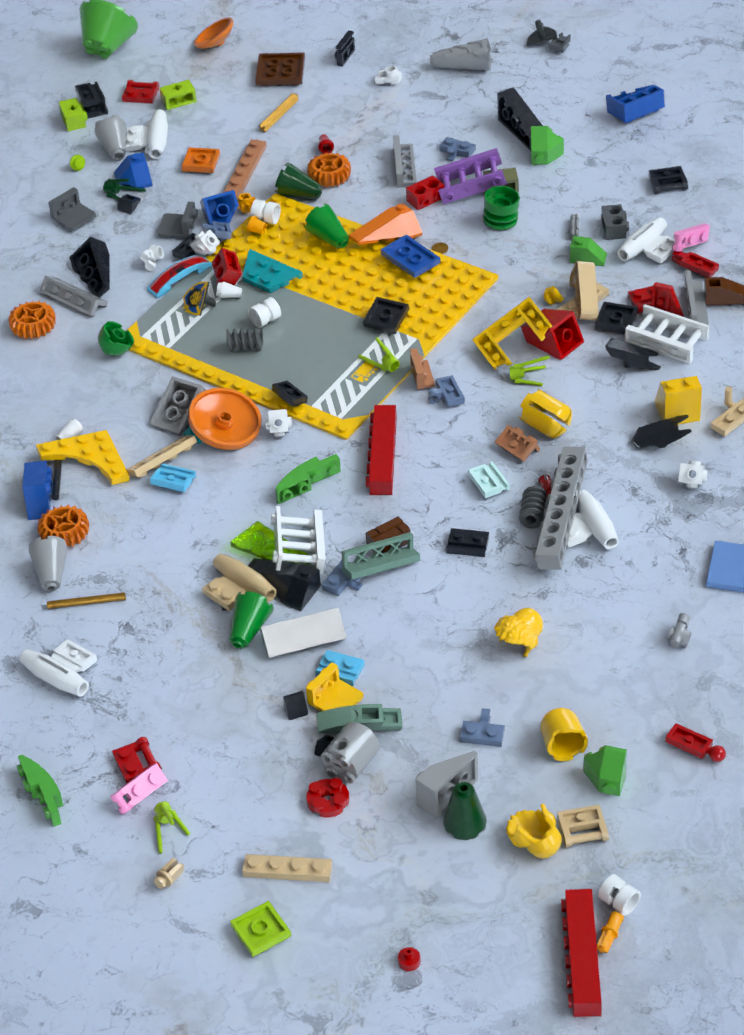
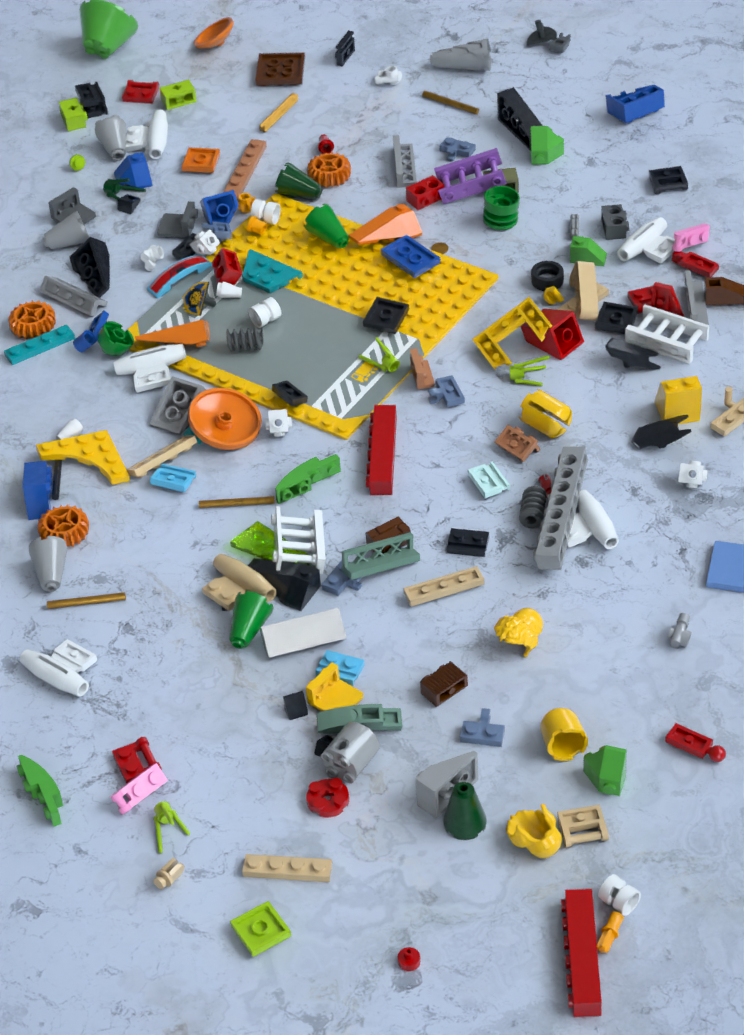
none -> teal plate [4,324,75,365]
none -> light grey cone [43,211,89,250]
none -> blue plate [73,311,109,352]
none -> white plate [114,344,186,393]
none -> orange wedge [135,319,210,348]
none -> pearl gold bar [199,496,275,508]
none -> tan plate [403,566,484,607]
none -> reddish brown brick [420,661,468,707]
none -> pearl gold bar [422,90,479,114]
none -> black tyre [531,261,564,291]

